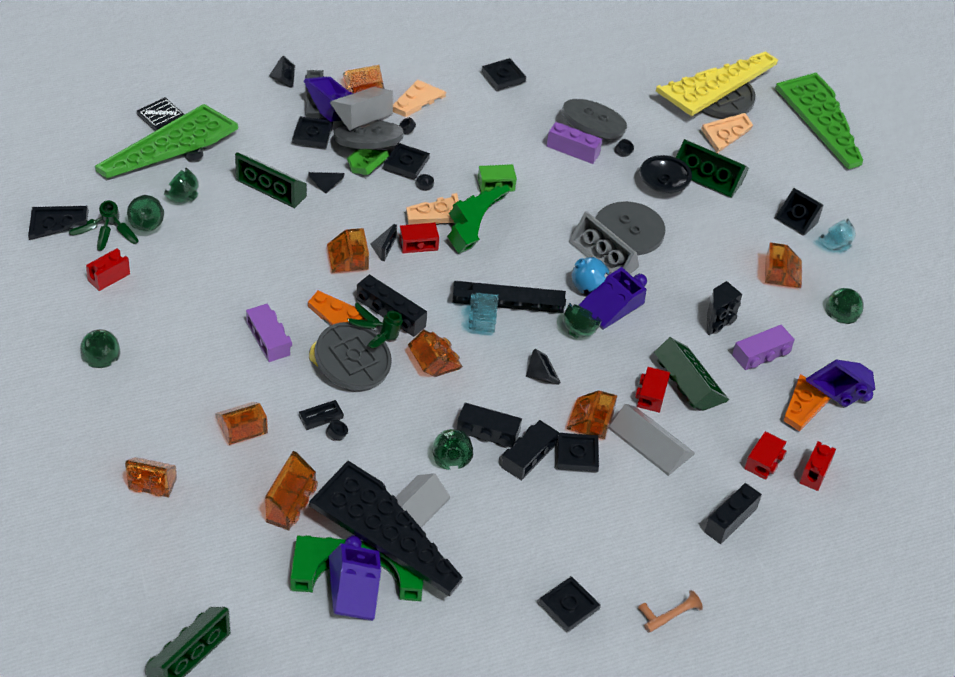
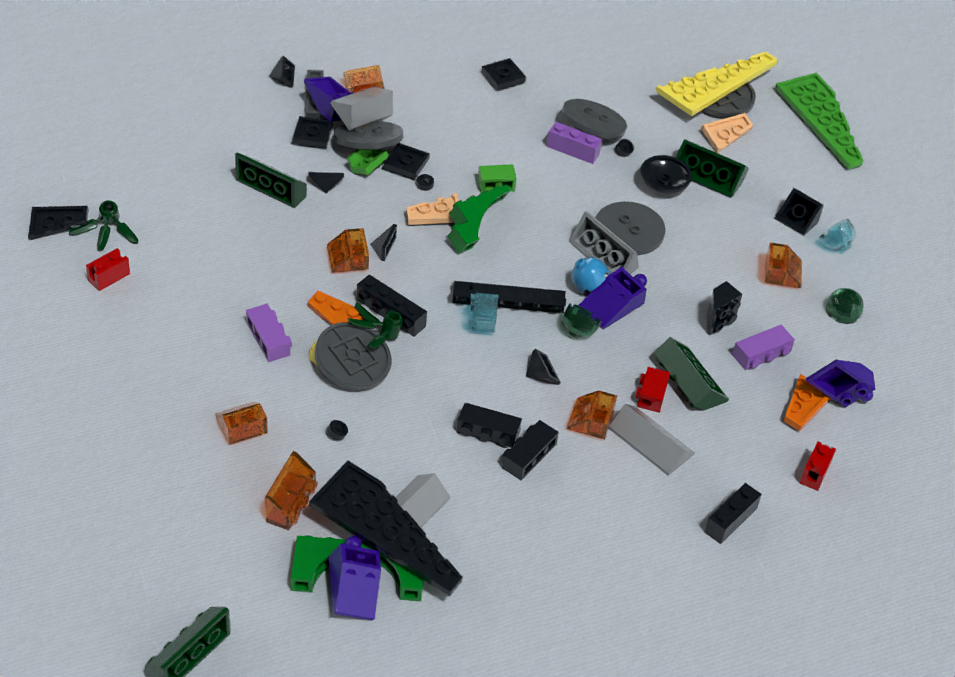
clear green cylinder [80,329,121,368] -> none
bright green wing [95,104,238,178] -> none
clear orange slope [125,457,177,498] -> none
clear green cylinder [126,195,164,232] -> none
black tile [137,97,185,131] -> none
clear green cylinder [164,168,199,204] -> none
black tile [185,147,204,160] -> none
black tile [299,400,344,430] -> none
light nougat wing [393,80,446,117] -> none
black tile [399,117,416,134] -> none
red brick [399,222,439,253] -> none
clear orange slope [408,329,463,377] -> none
clear green cylinder [432,429,473,470] -> none
black plate [539,576,601,632] -> none
black plate [558,432,599,472] -> none
nougat piece [638,590,703,633] -> none
red brick [744,431,787,480] -> none

